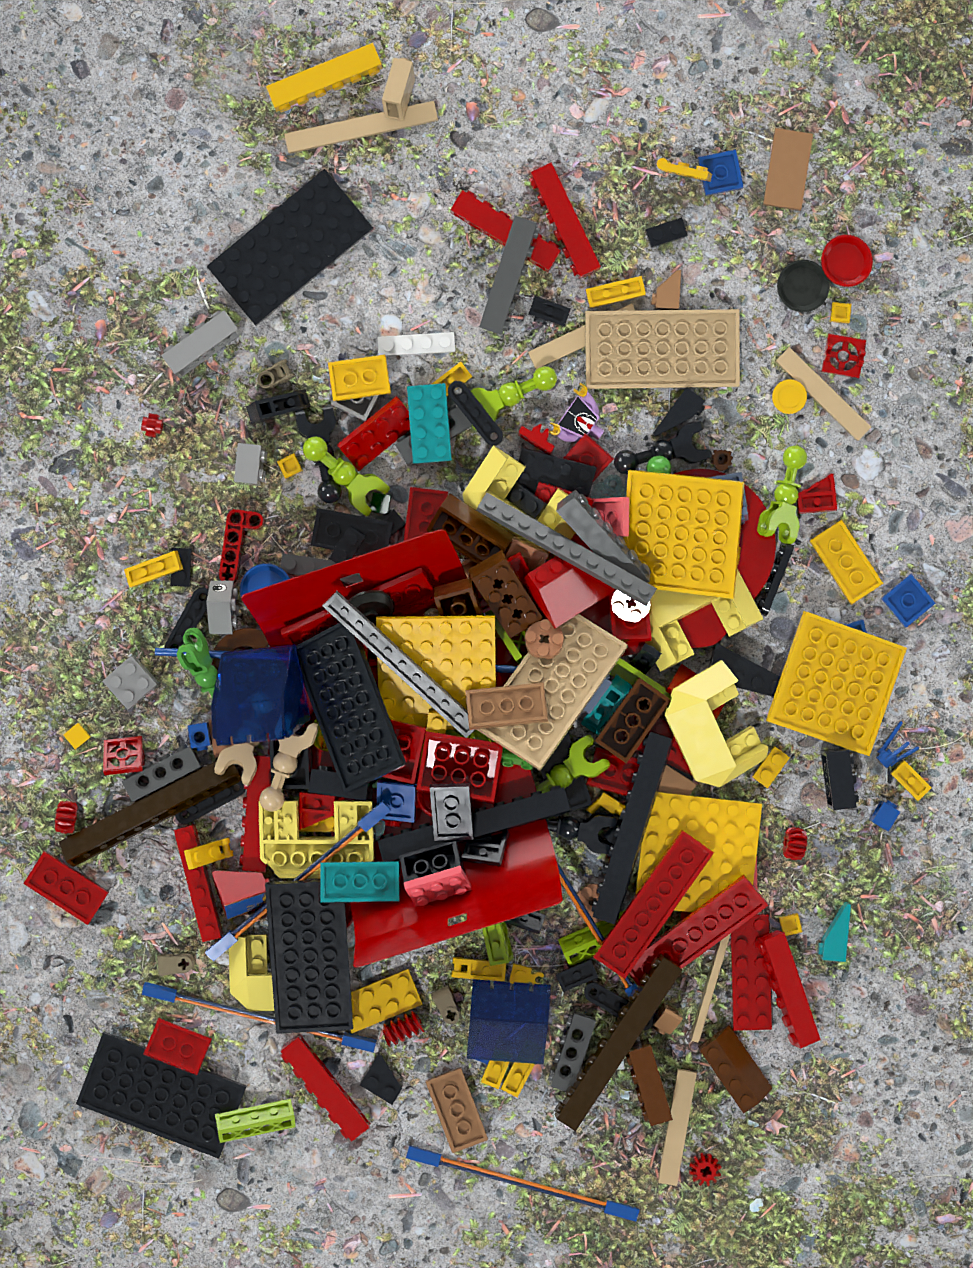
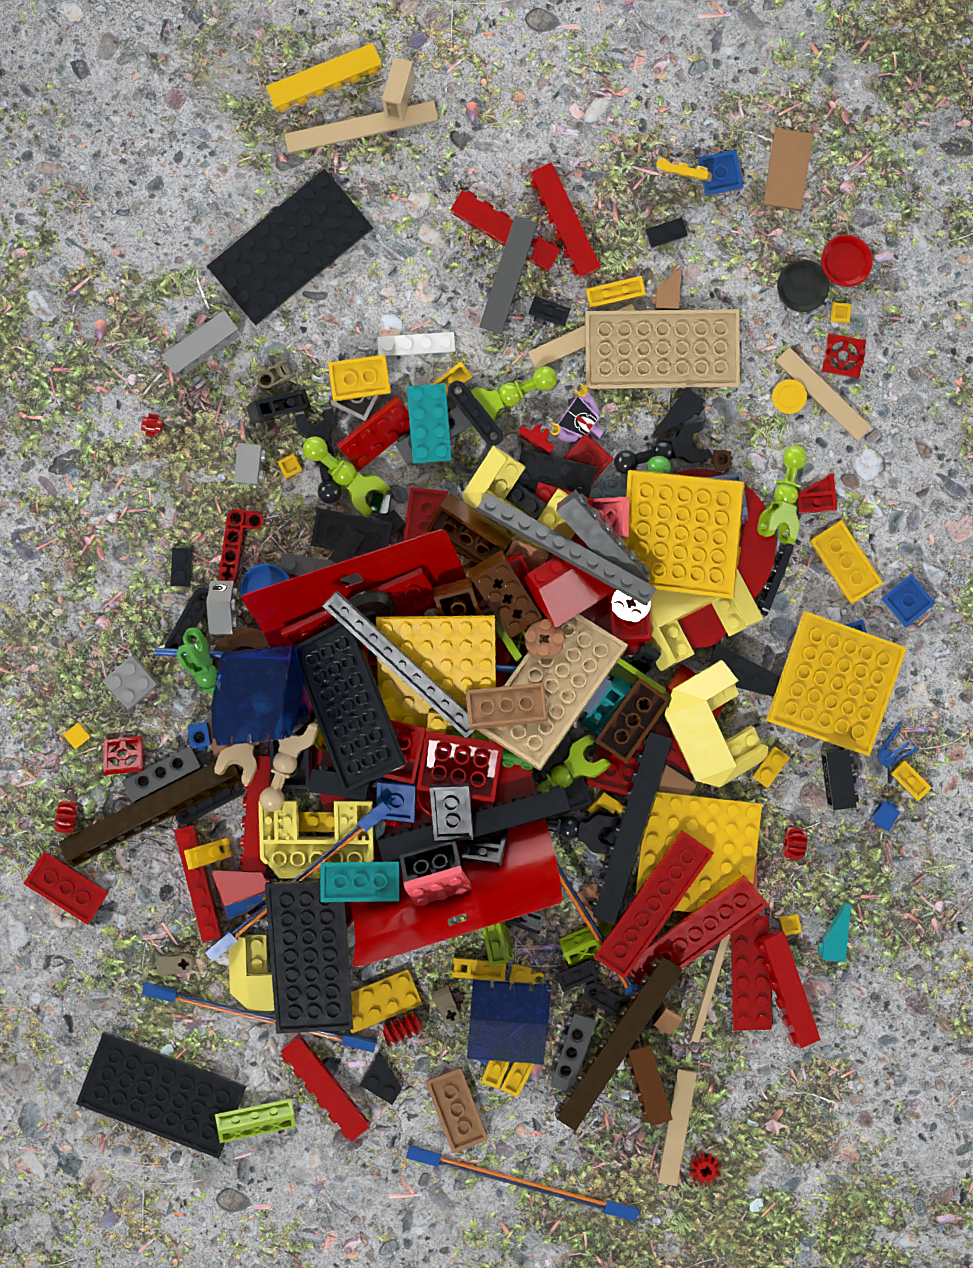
yellow plate [124,551,183,588] -> none
red tile [144,1018,212,1075] -> none
red wing [298,792,338,830] -> none
reddish brown slope [698,1025,772,1114] -> none

